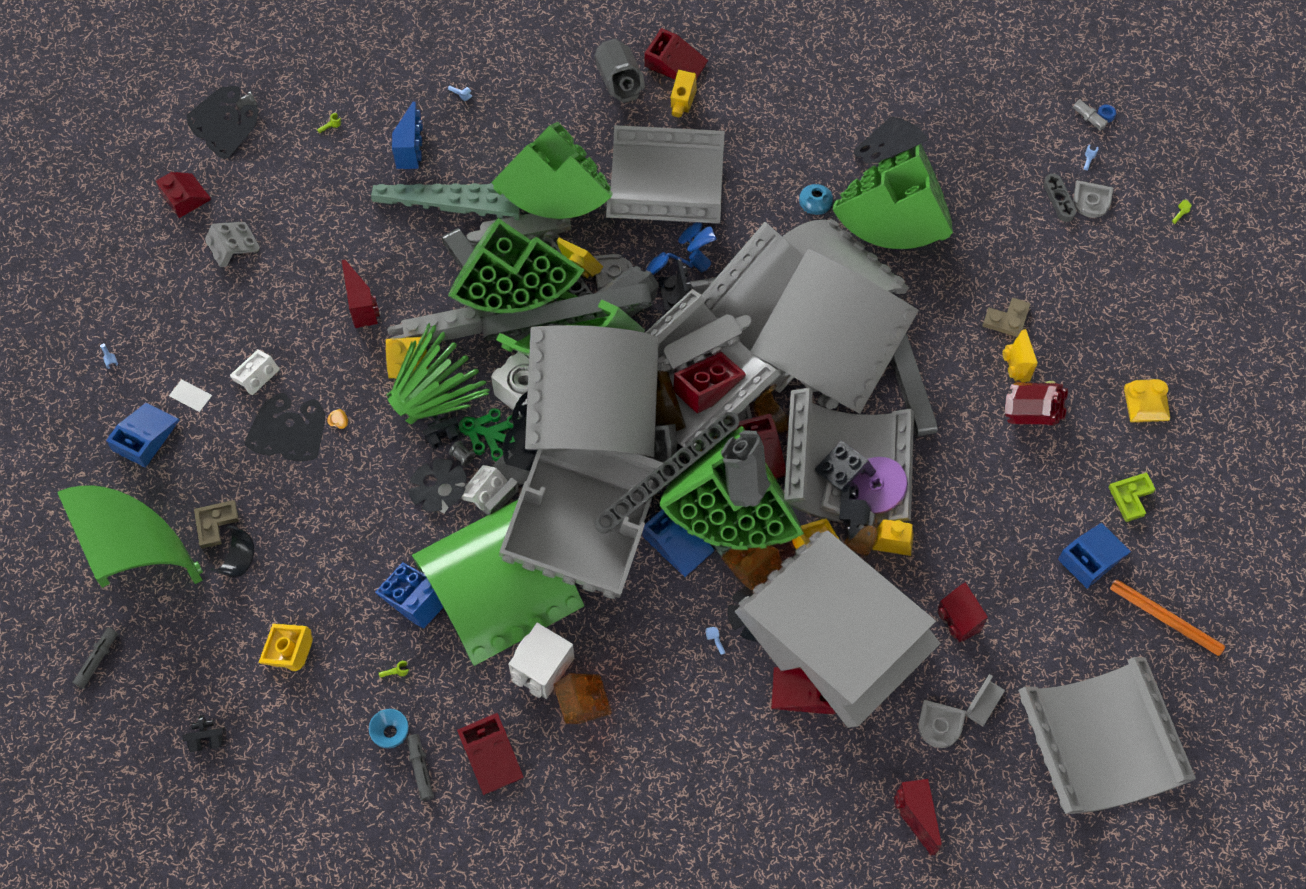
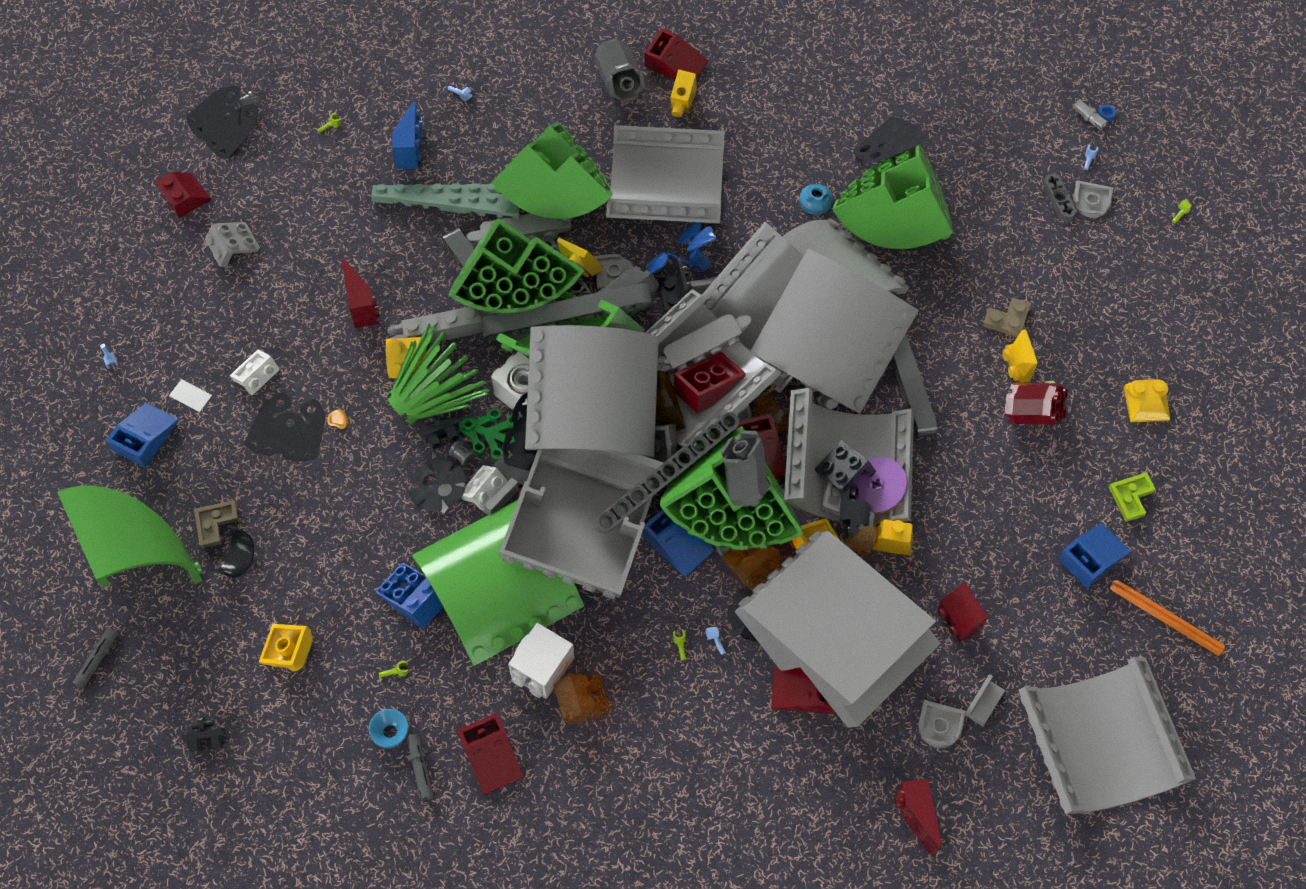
none -> lime hand [673,629,686,661]

